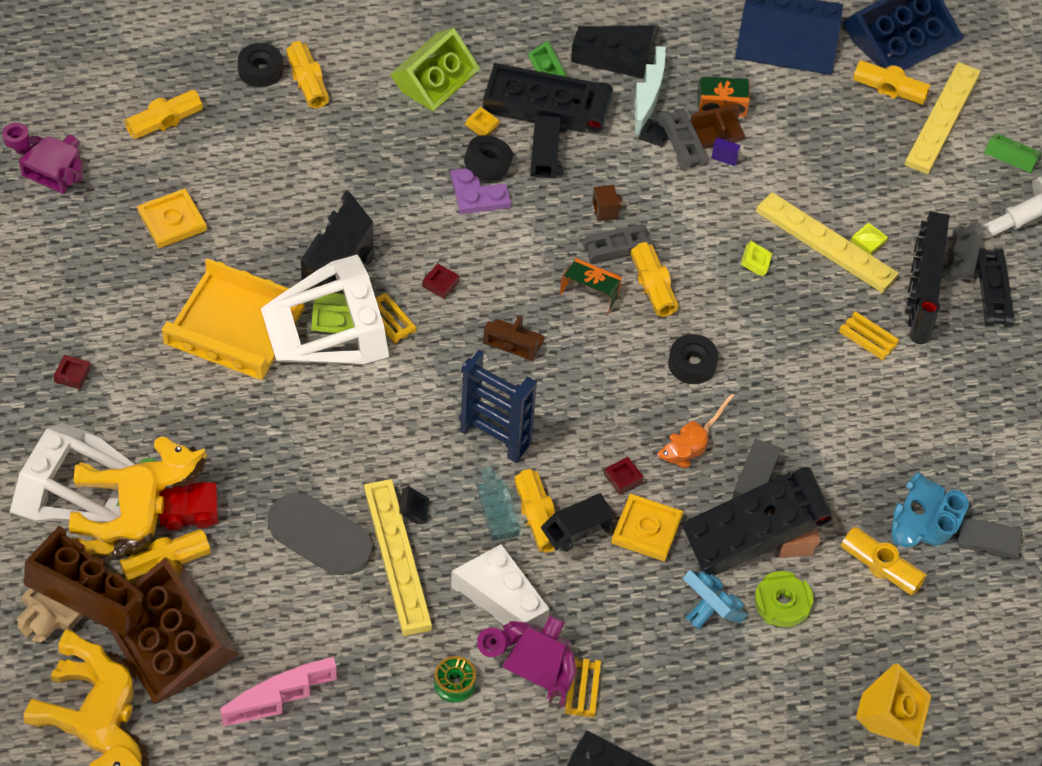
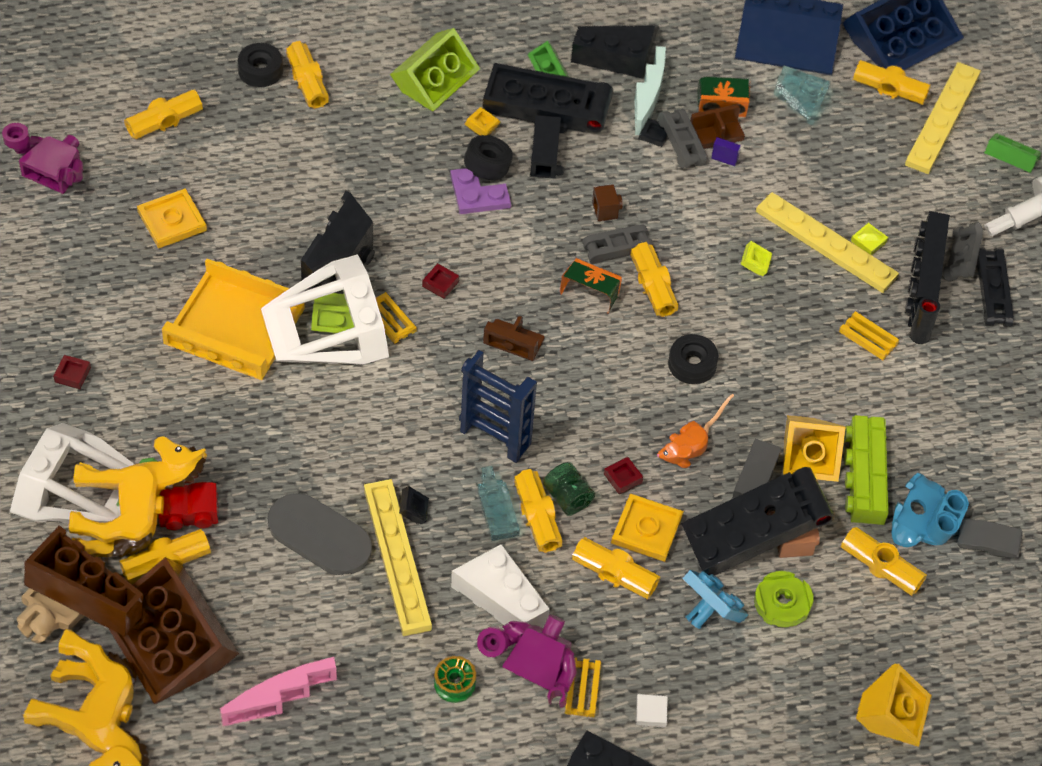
black brick [540,493,616,552] -> none
none -> clear green wheel [543,462,595,516]
none -> yellow piece [572,537,660,599]
none -> white tile [636,694,667,727]
none -> clear light blue slope [773,66,831,125]
none -> yellow slope [783,415,846,482]
none -> lime brick [844,415,888,525]

